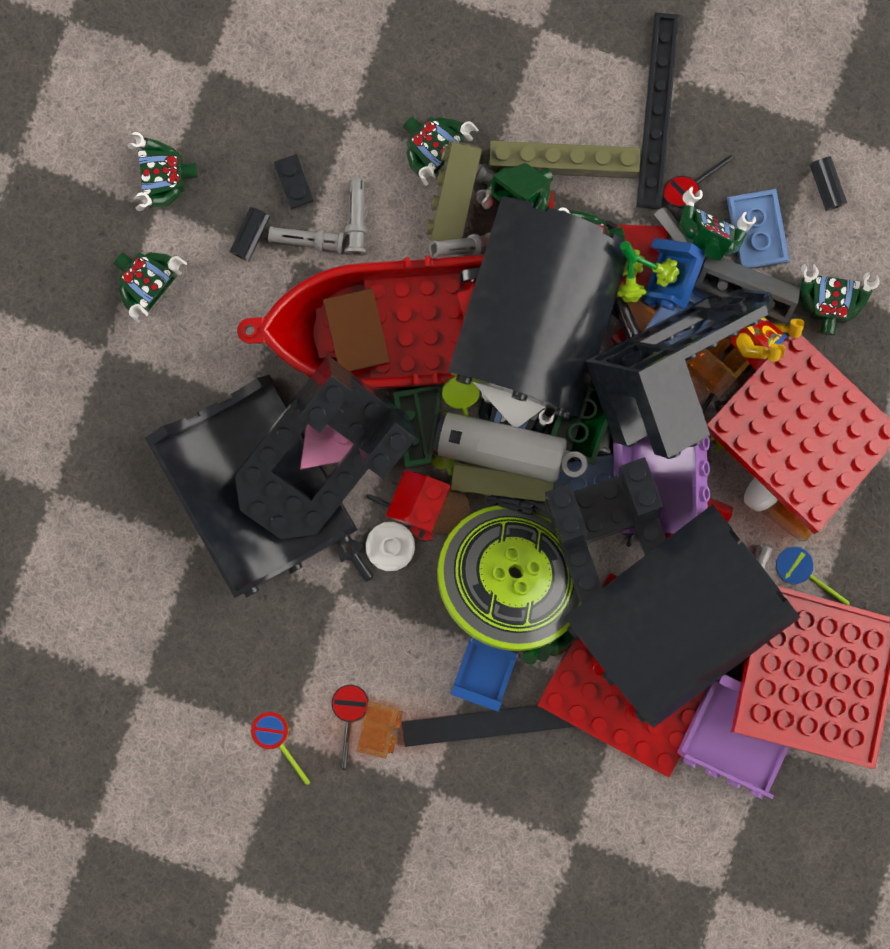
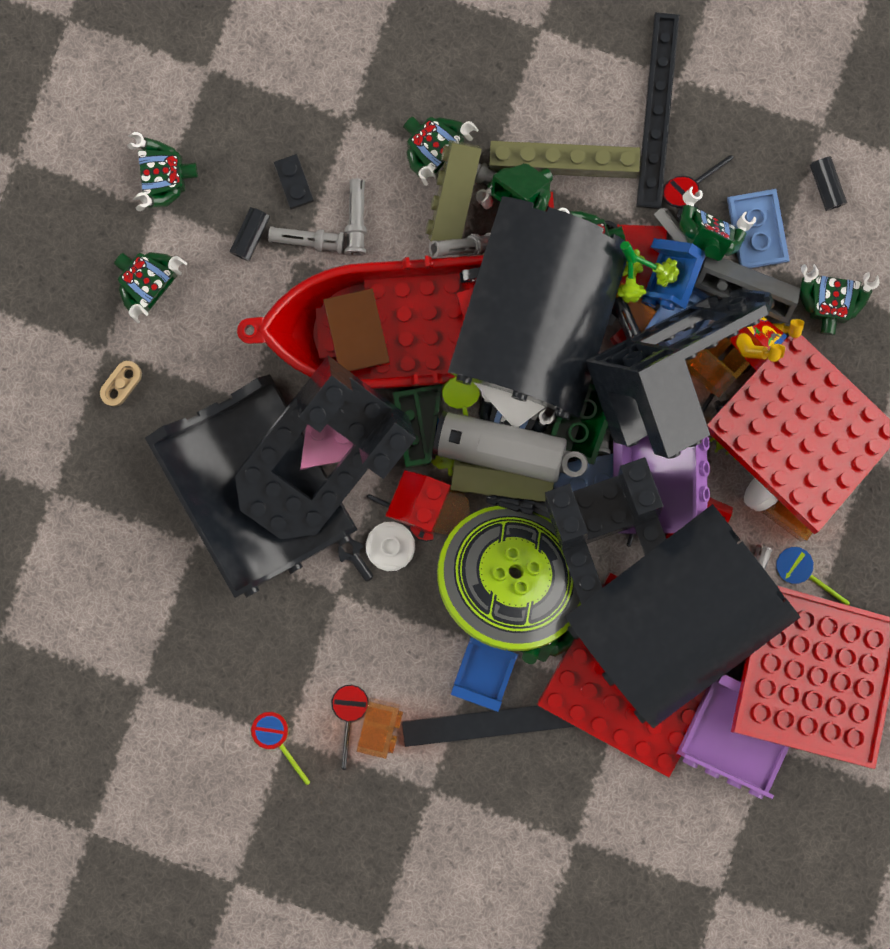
none -> tan plate [100,361,142,407]

